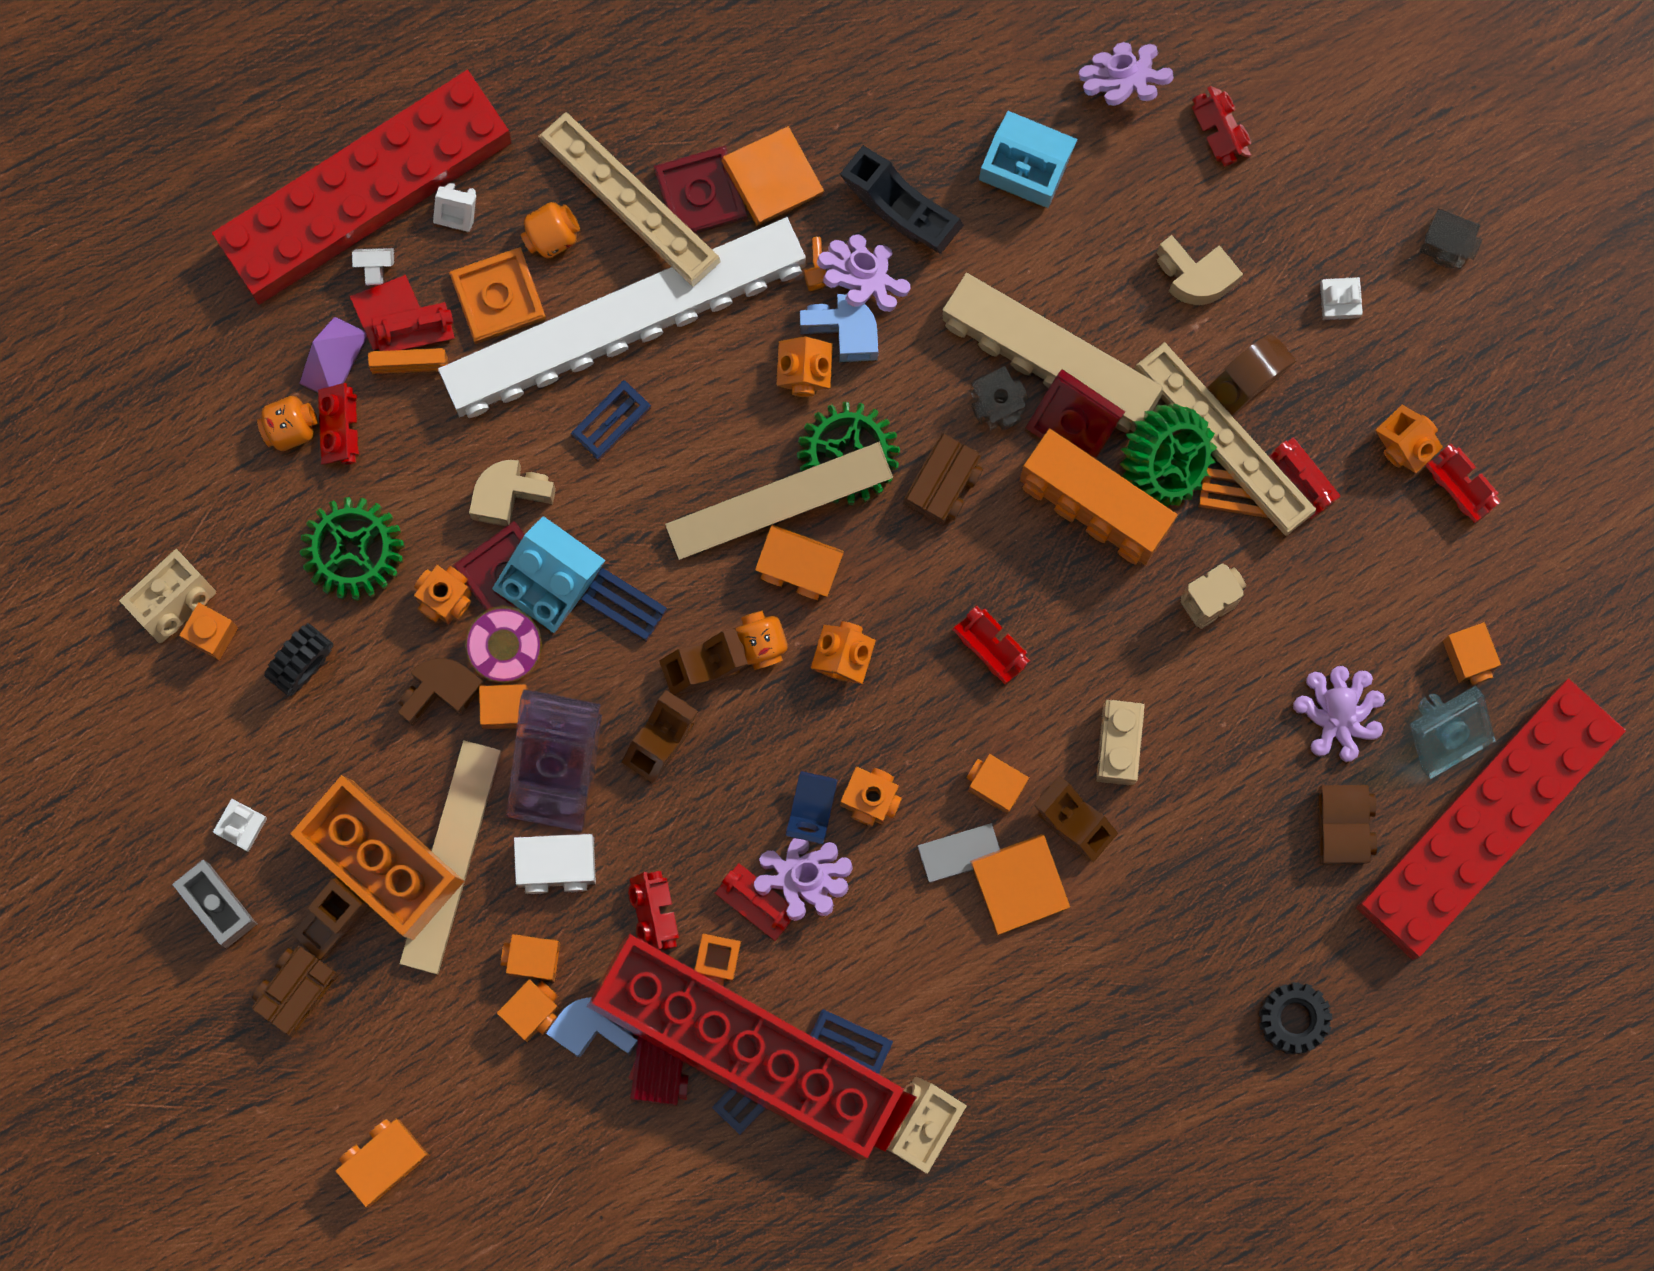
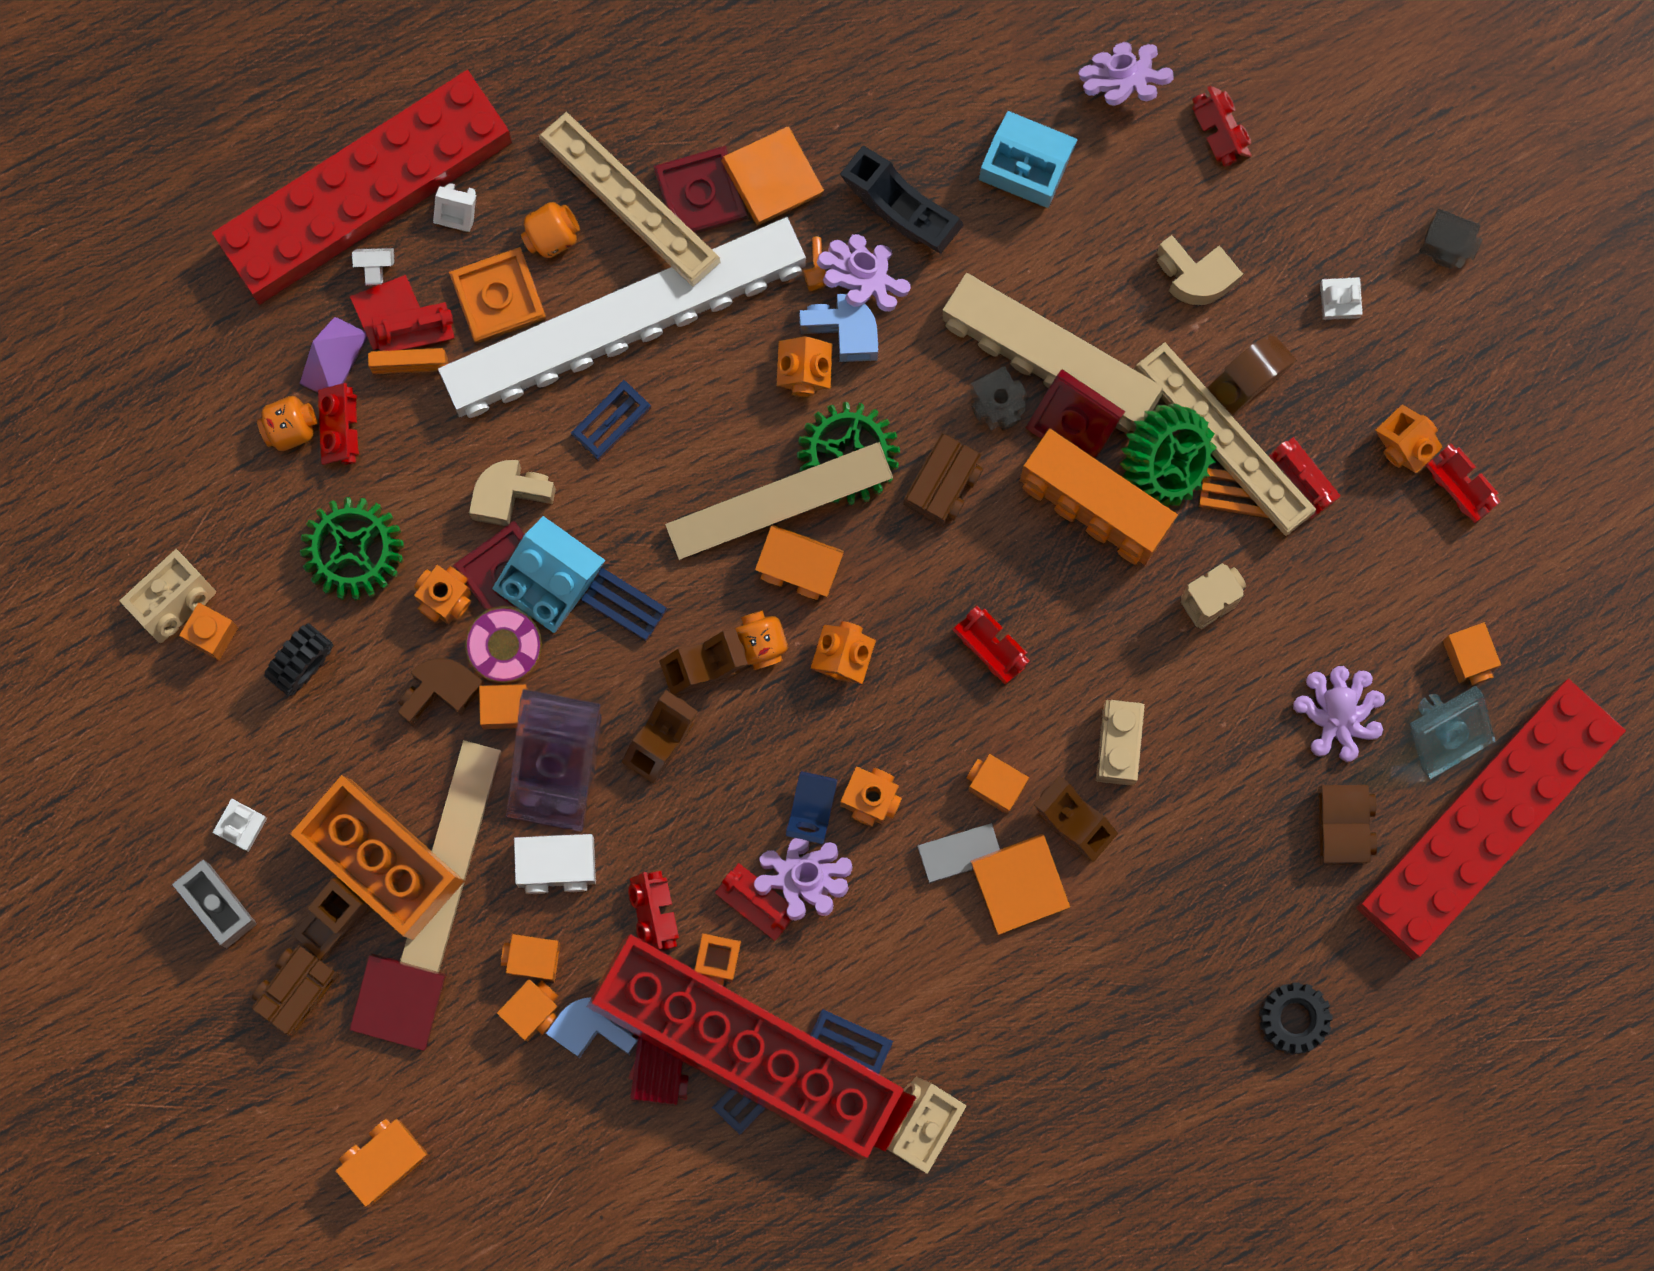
none -> dark red tile [350,954,446,1051]

